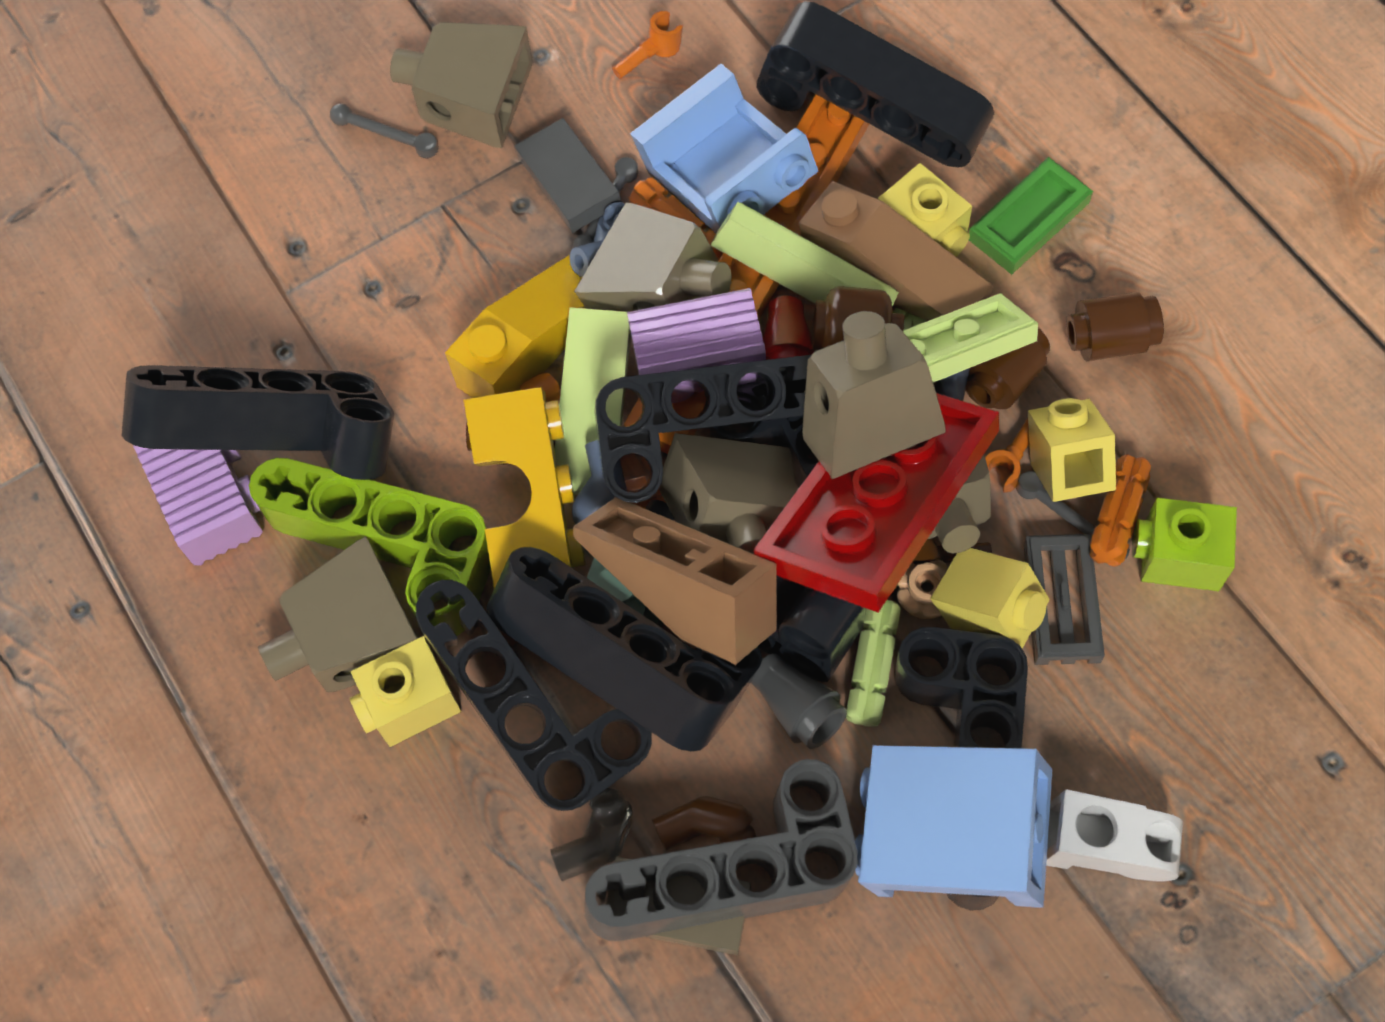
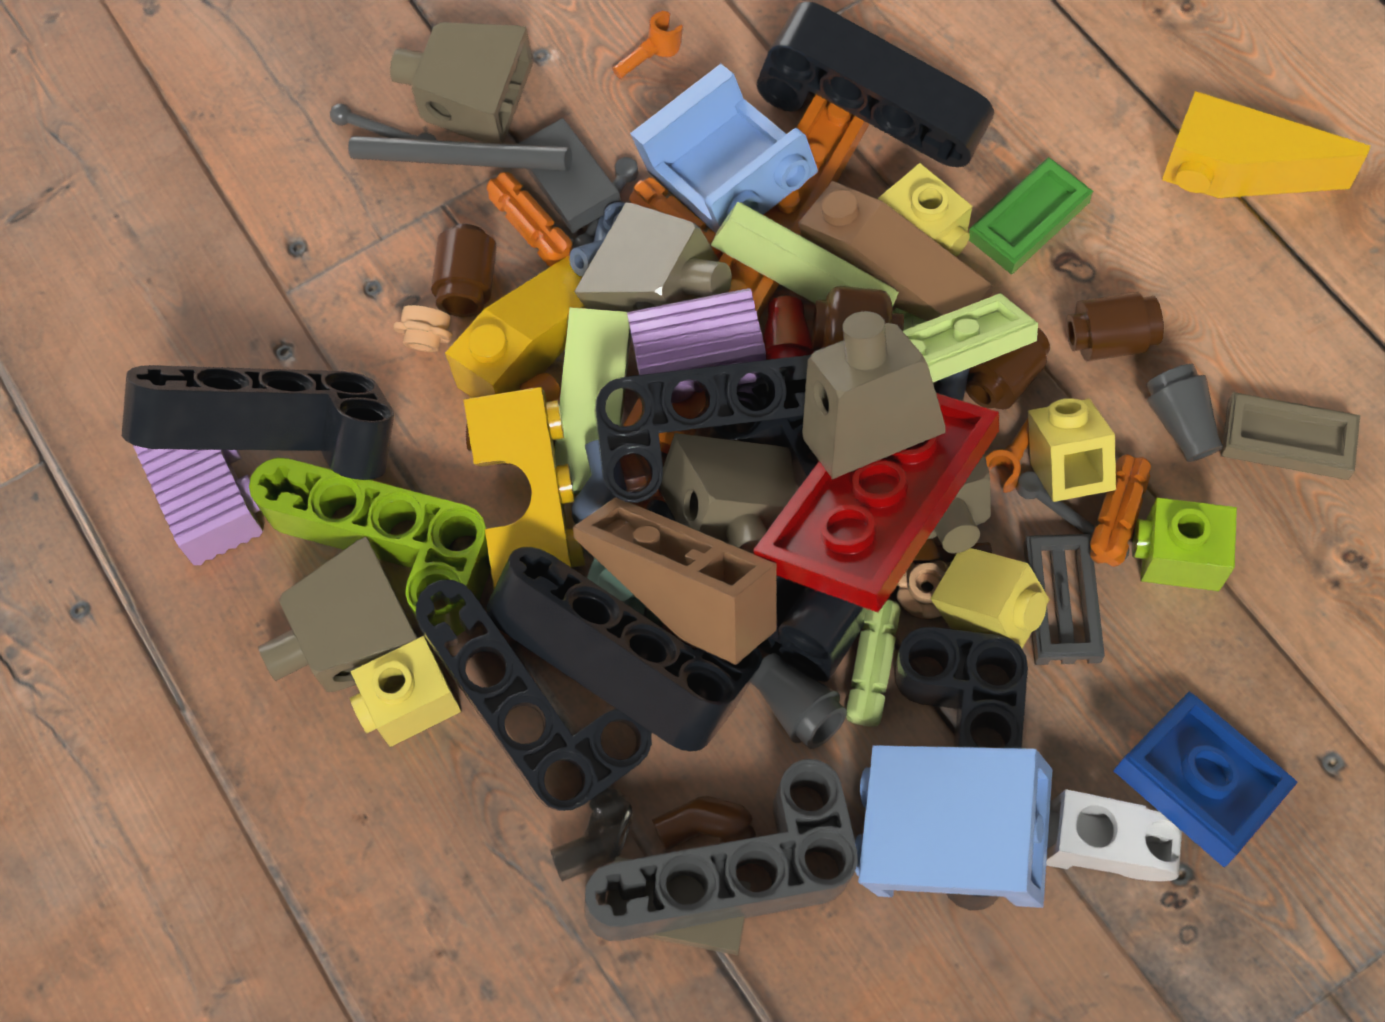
none -> dark grey bar [348,136,572,171]
none -> light nougat plate [393,305,453,352]
none -> reddish brown brick [431,224,497,317]
none -> orange axle [486,171,573,267]
none -> blue plate [1113,691,1298,868]
none -> dark grey cone [1146,364,1223,462]
none -> yellow slope [1162,91,1371,198]
none -> dark tan tile [1221,392,1360,480]

